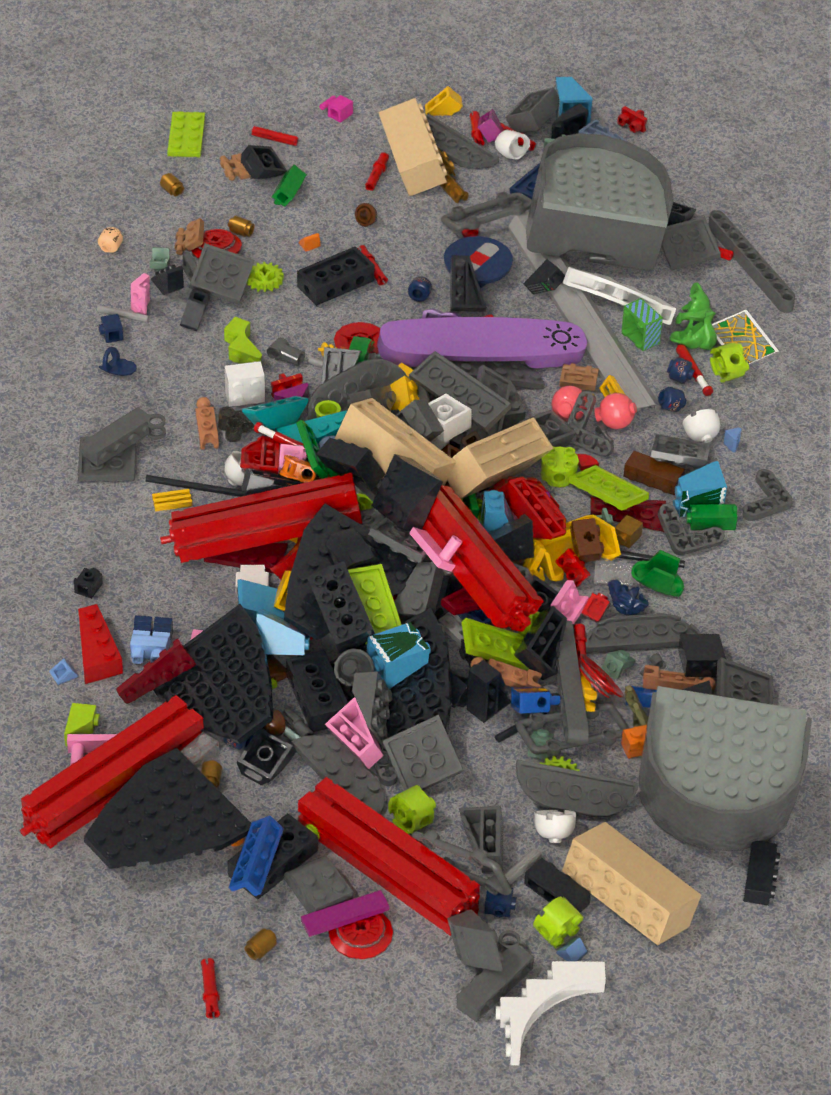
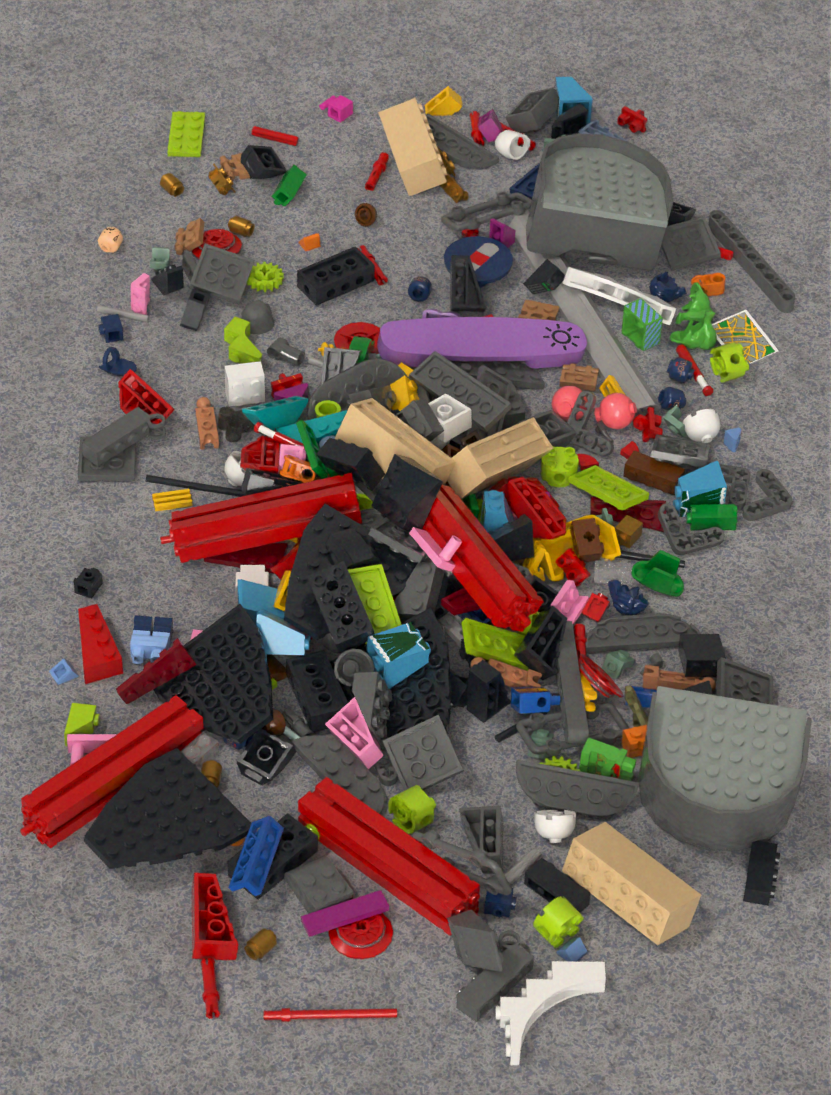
none -> red wedge [118,369,175,424]
none -> red wedge [192,873,239,960]
none -> pearl gold hinge [208,164,236,195]
none -> dark grey helmet [241,300,274,335]
none -> red bar [264,1008,397,1022]
none -> magenta slope [489,218,516,248]
none -> medium nougat plate [518,300,560,321]
none -> bright green hips [579,737,636,781]
none -> red tile [620,441,639,459]
none -> red hips [633,407,663,442]
none -> dark blue hair [649,271,687,303]
none -> sand green bracket [664,405,686,437]
none -> orange piece [691,273,726,296]
none -> dark grey beam [697,462,751,510]

